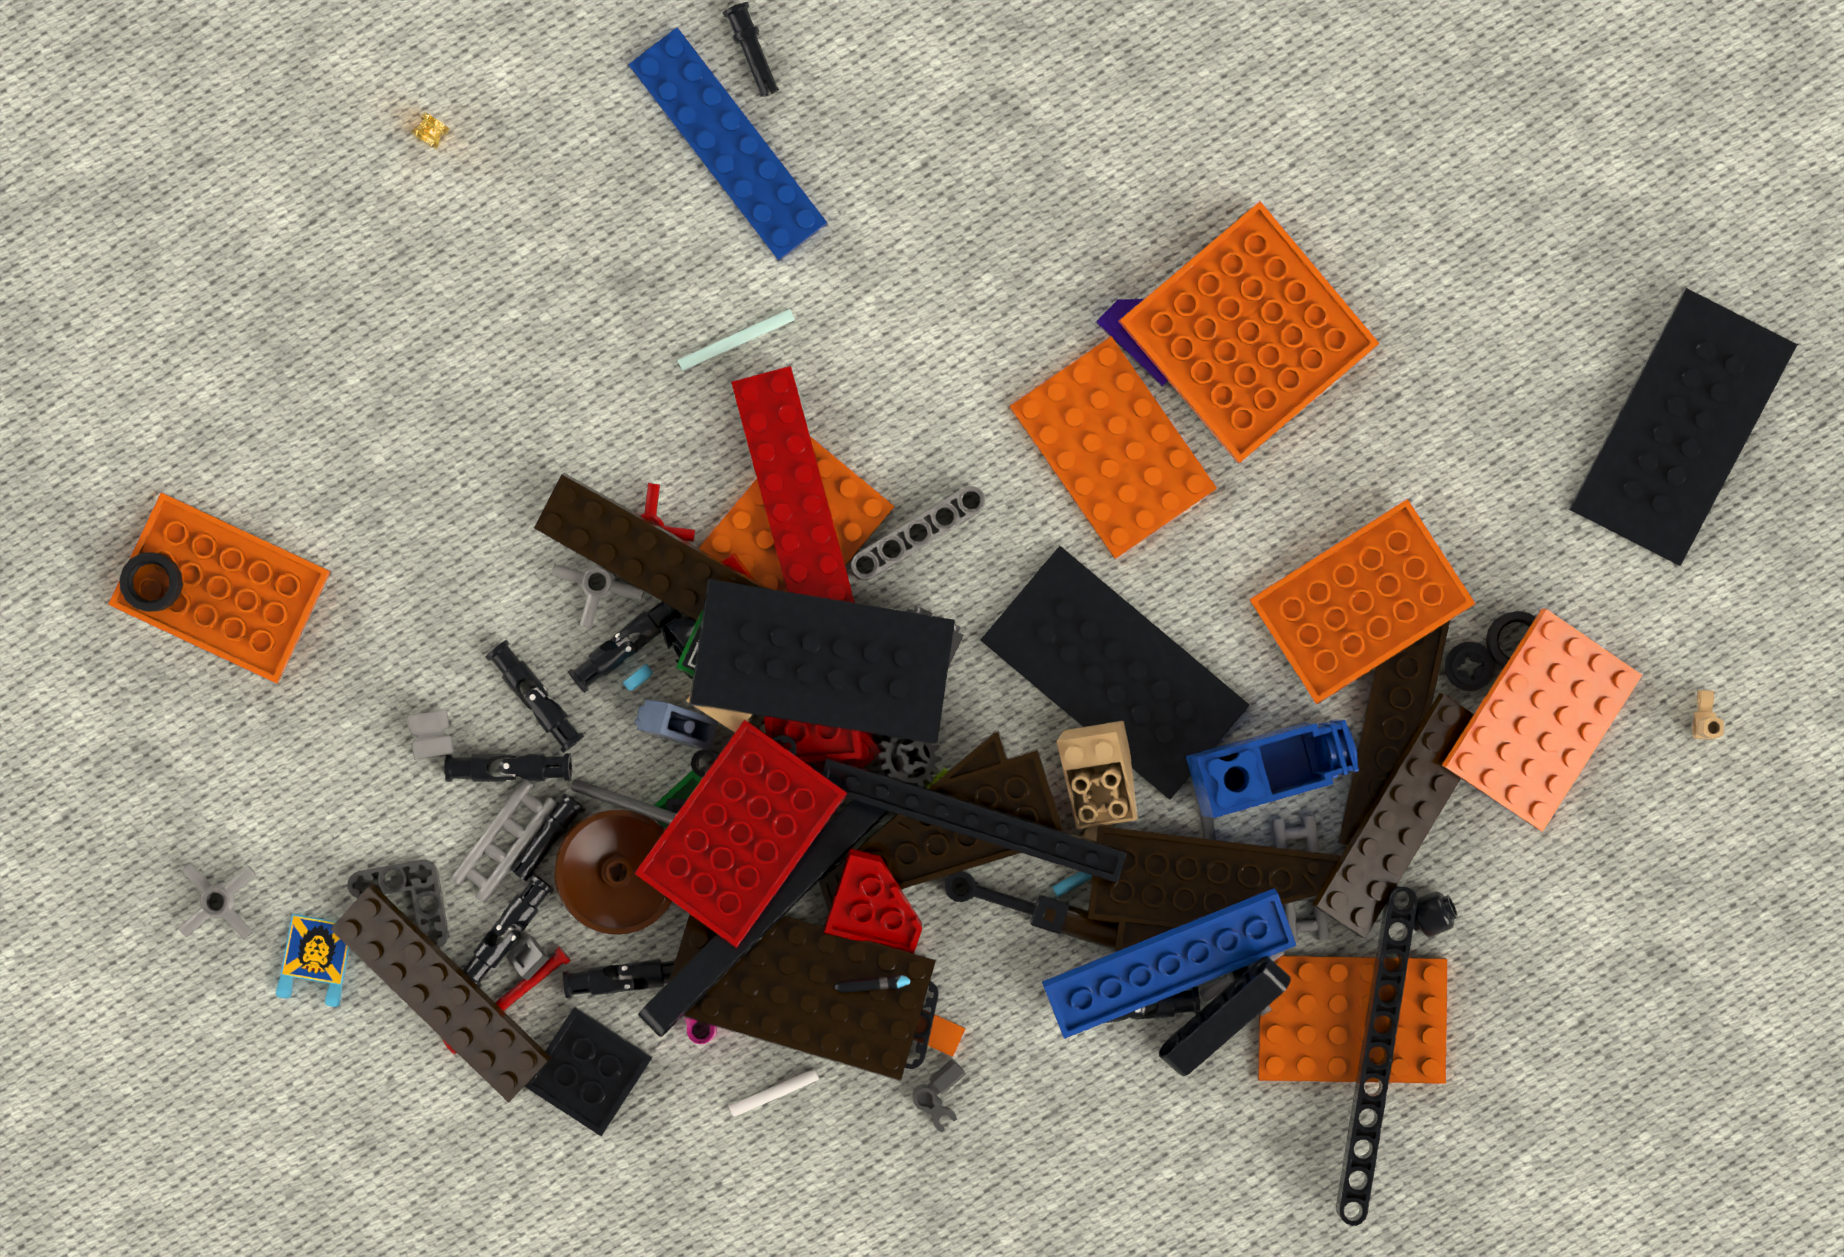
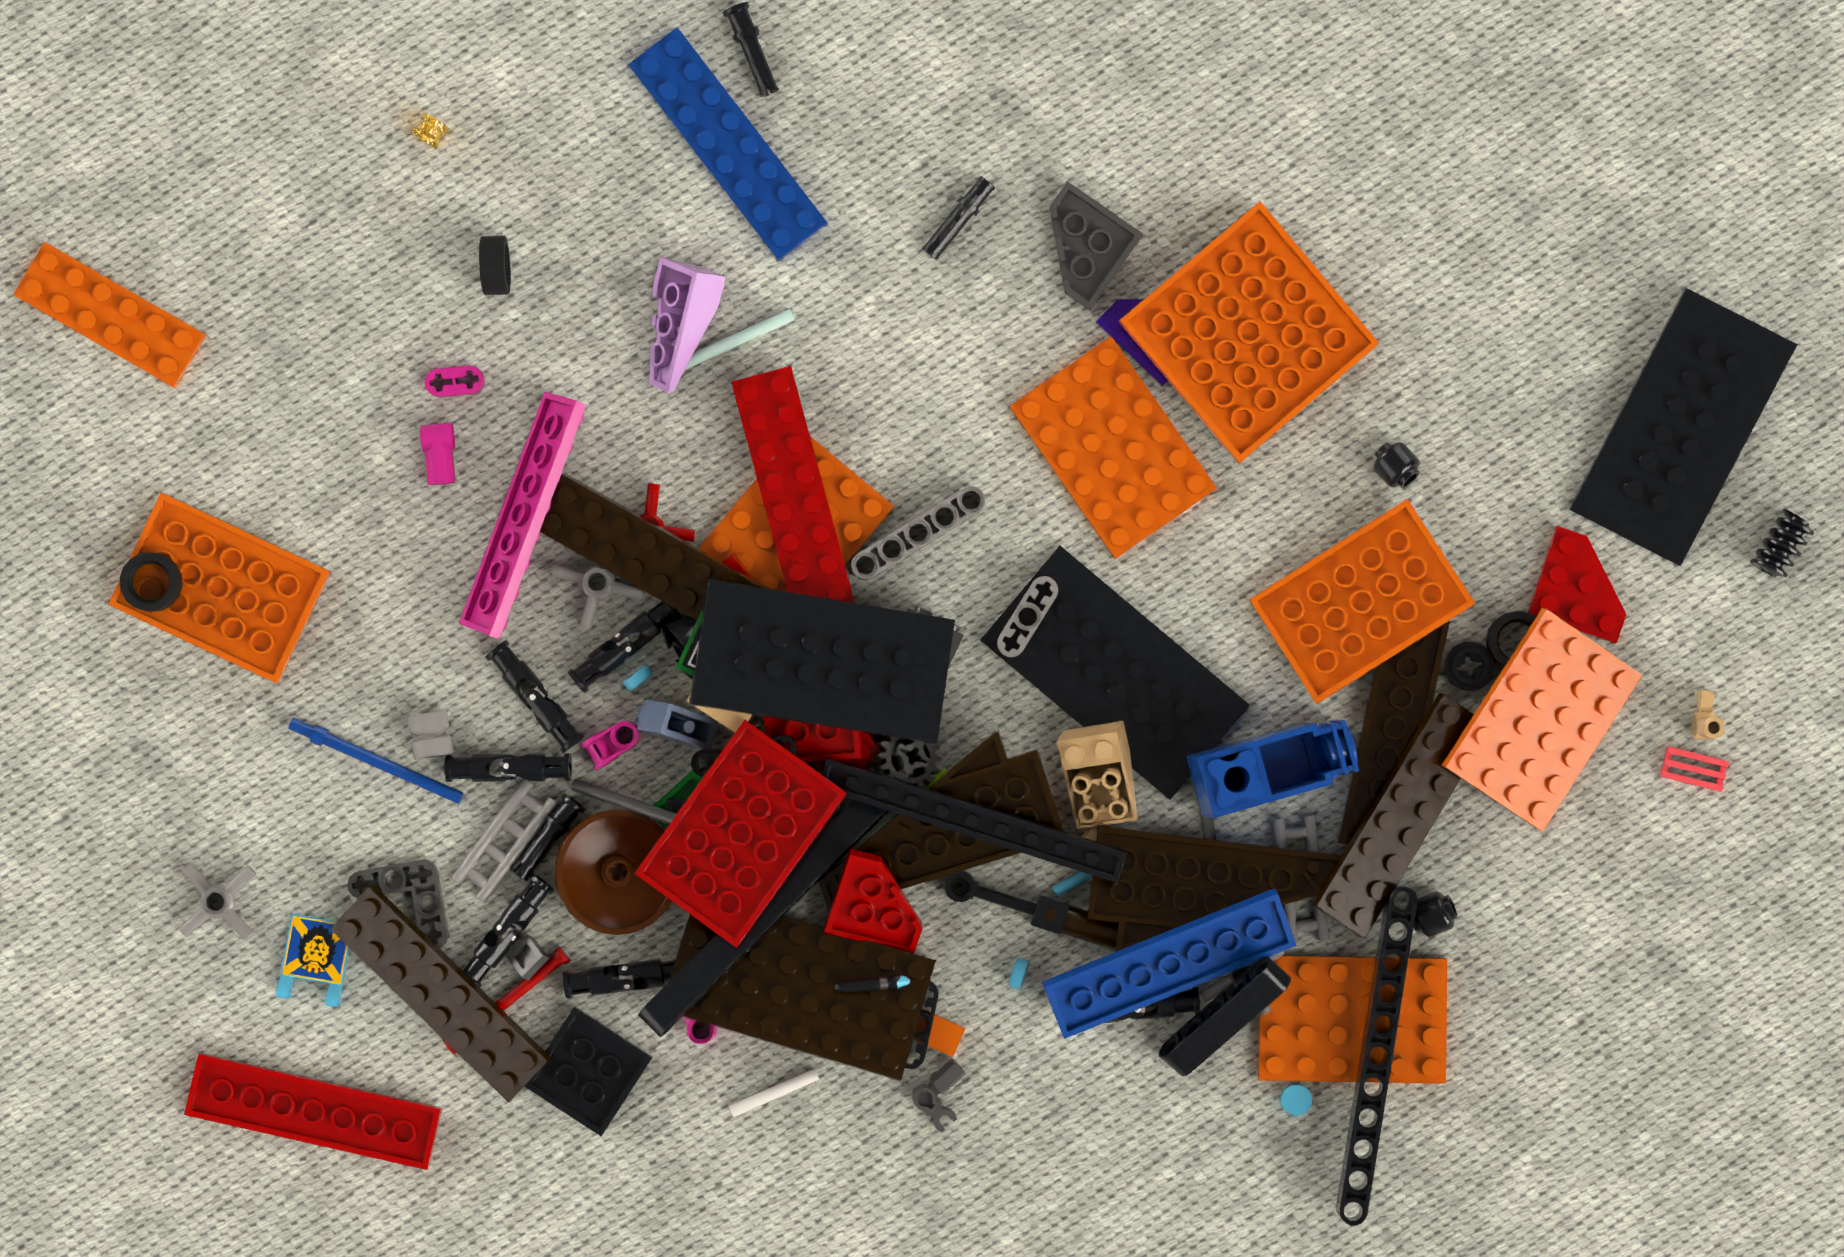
none -> orange plate [13,242,206,388]
none -> red plate [184,1053,442,1170]
none -> blue bar [288,718,464,804]
none -> dark pink piece [420,423,455,485]
none -> dark pink beam [425,366,485,398]
none -> dark pink plate [459,392,586,639]
none -> black tyre [479,235,511,295]
none -> dark pink piece [580,721,641,771]
none -> lavender wedge [649,257,726,393]
none -> black pin [922,176,995,260]
none -> light grey beam [997,576,1058,657]
none -> medium azure tile [1009,958,1030,990]
none -> dark grey plate [1049,181,1143,311]
none -> medium azure tile [1280,1084,1312,1116]
none -> black head [1373,442,1420,489]
none -> red plate [1527,526,1626,644]
none -> coral tile [1660,747,1729,792]
none -> black piece [1750,509,1814,578]

